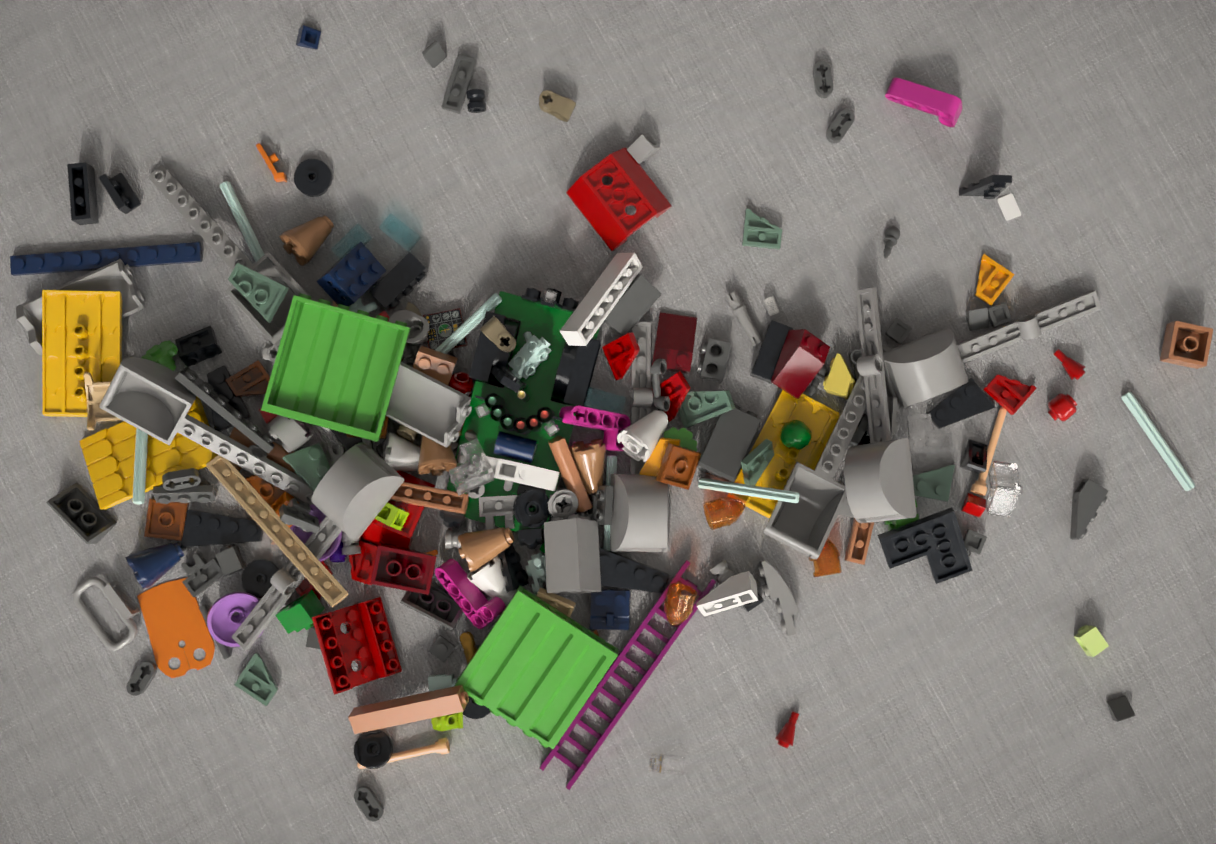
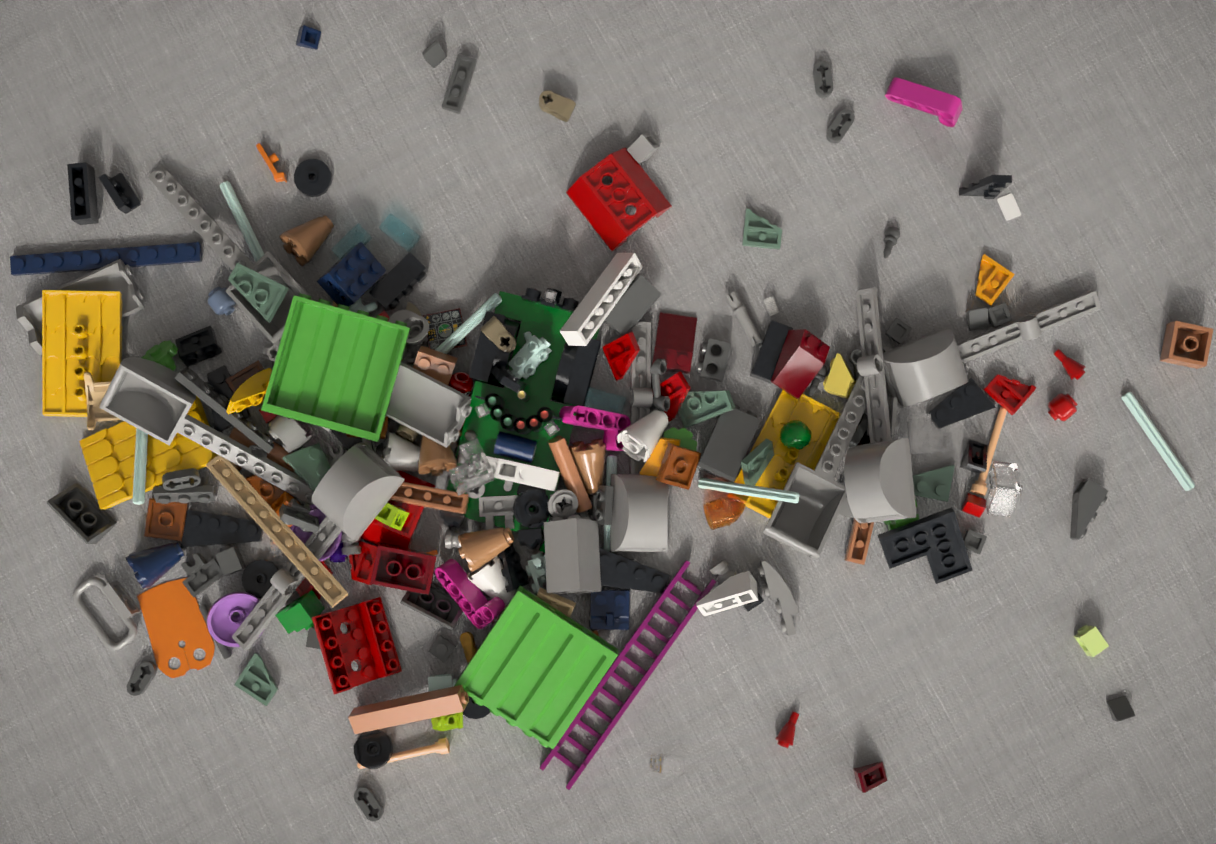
black wheel [466,89,486,113] -> none
clear orange helmet [663,583,697,626] -> none
clear orange helmet [809,538,842,577] -> none
none -> sand blue head [208,287,236,316]
none -> yellow slope [226,368,272,414]
none -> dark red slope [853,762,888,793]

